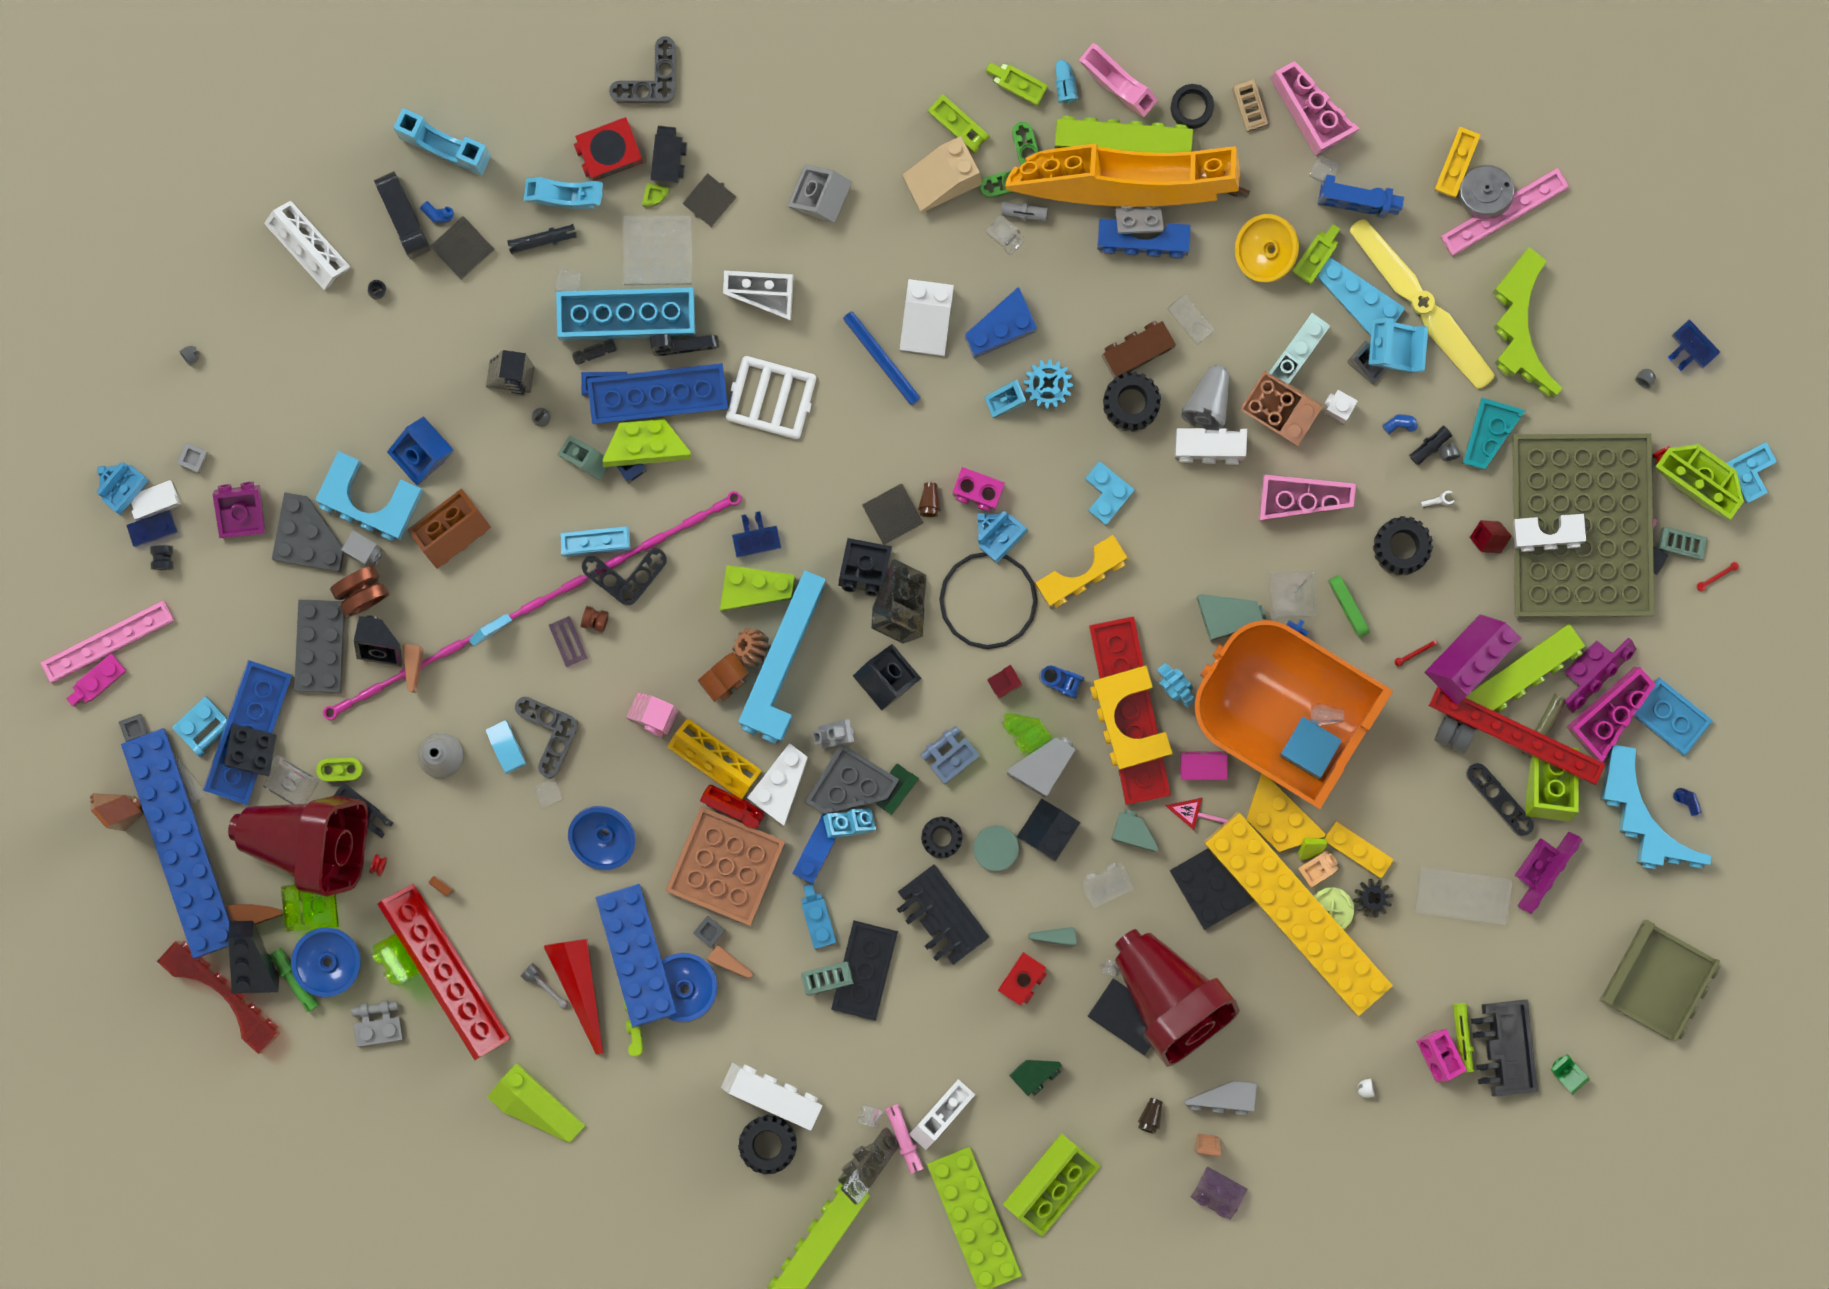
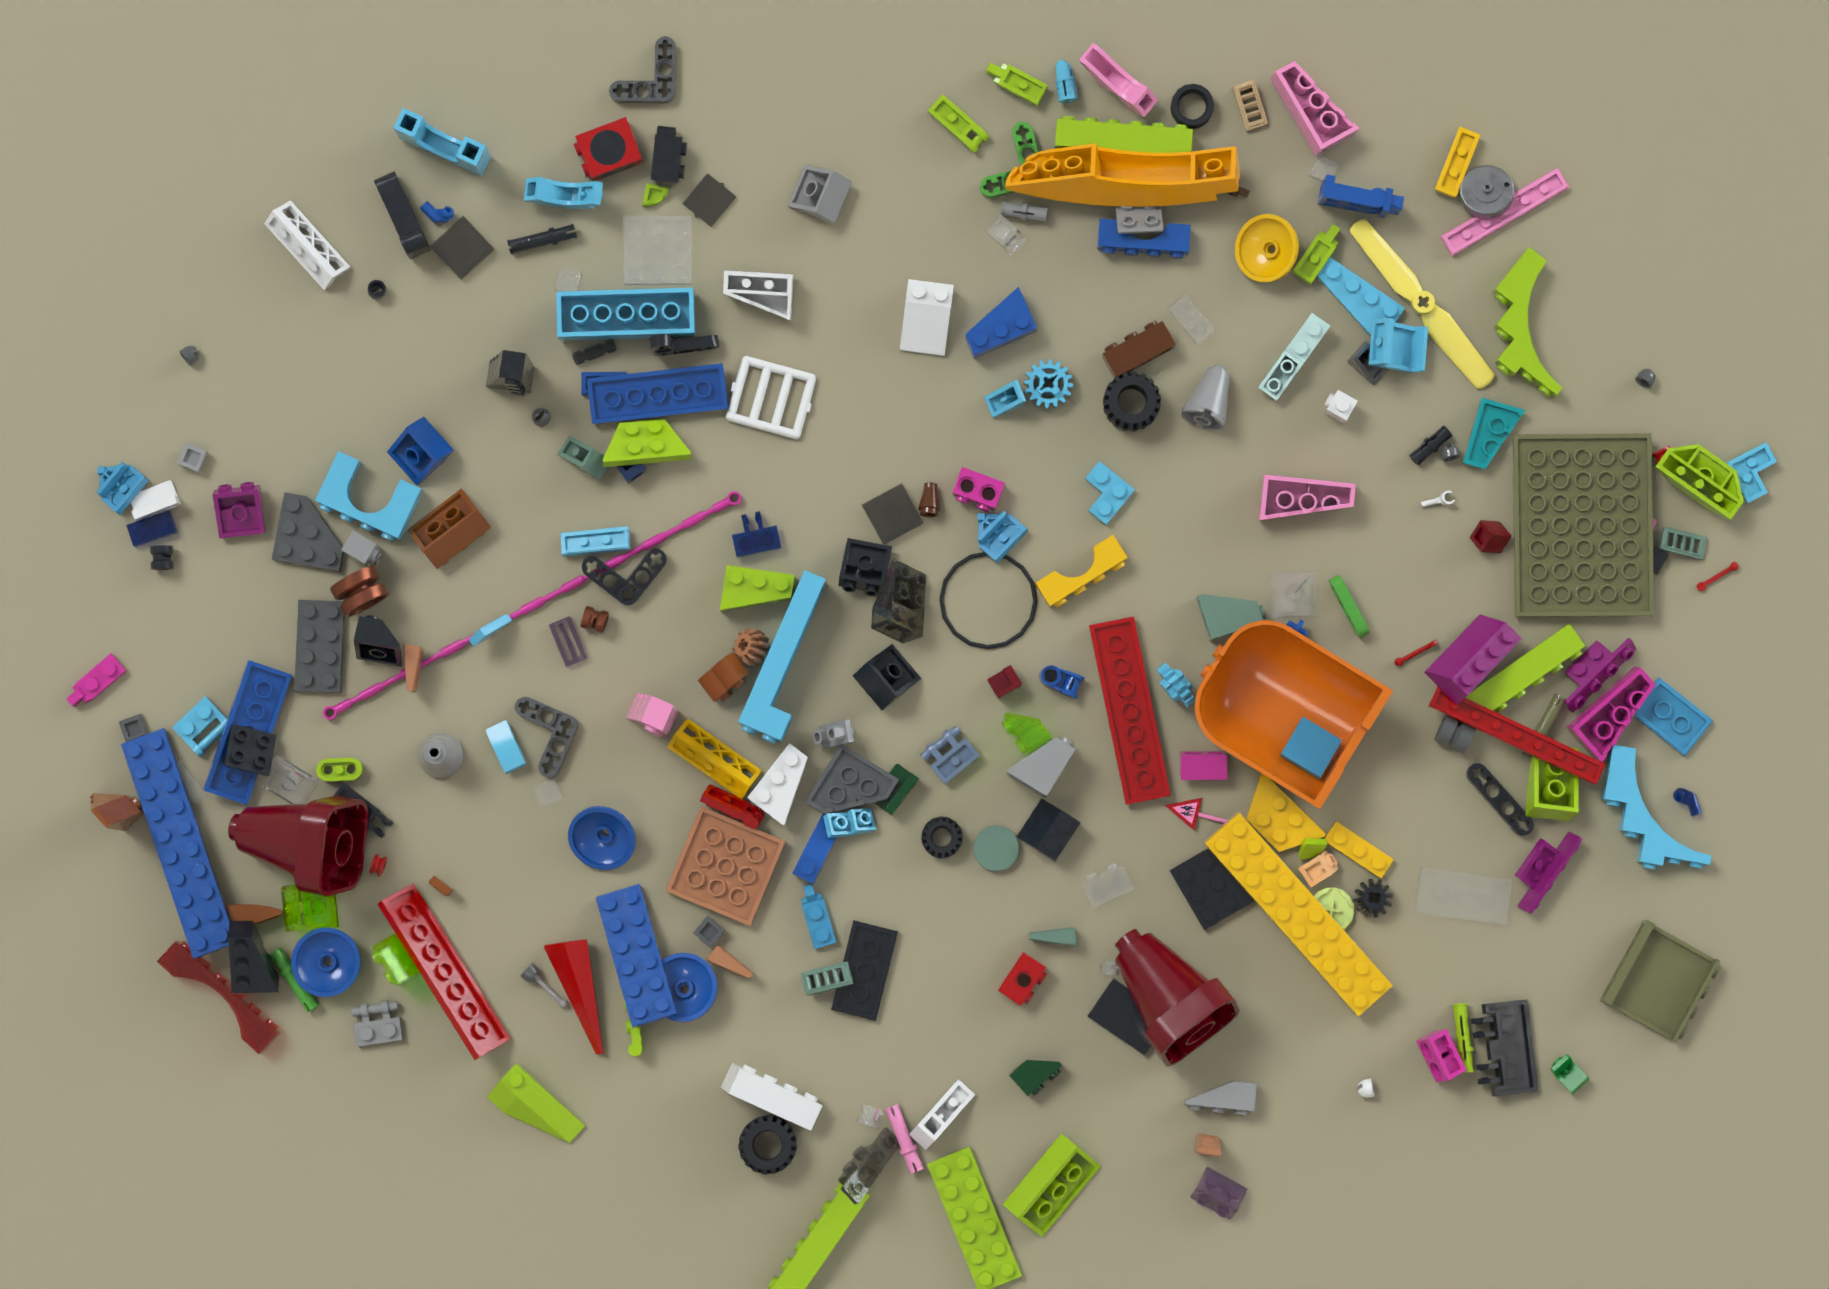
bright pink tile [41,601,174,683] -> none
blue axle [843,311,920,405] -> none
black hinge [897,864,989,965] -> none
tan slope [902,136,983,213] -> none
yellow arch [1090,666,1172,770] -> none
sand green slope [1112,809,1158,852] -> none
dark brown cone [1138,1098,1163,1134] -> none
white wedge [1174,428,1247,465] -> none
nougat slope [1240,371,1324,446] -> none
clear cone [1310,703,1344,726] -> none
black tyre [1373,516,1433,576] -> none
blue arm [1382,414,1418,434] -> none
white arch [1513,514,1586,552] -> none
clear blue hinge [1668,319,1721,371] -> none

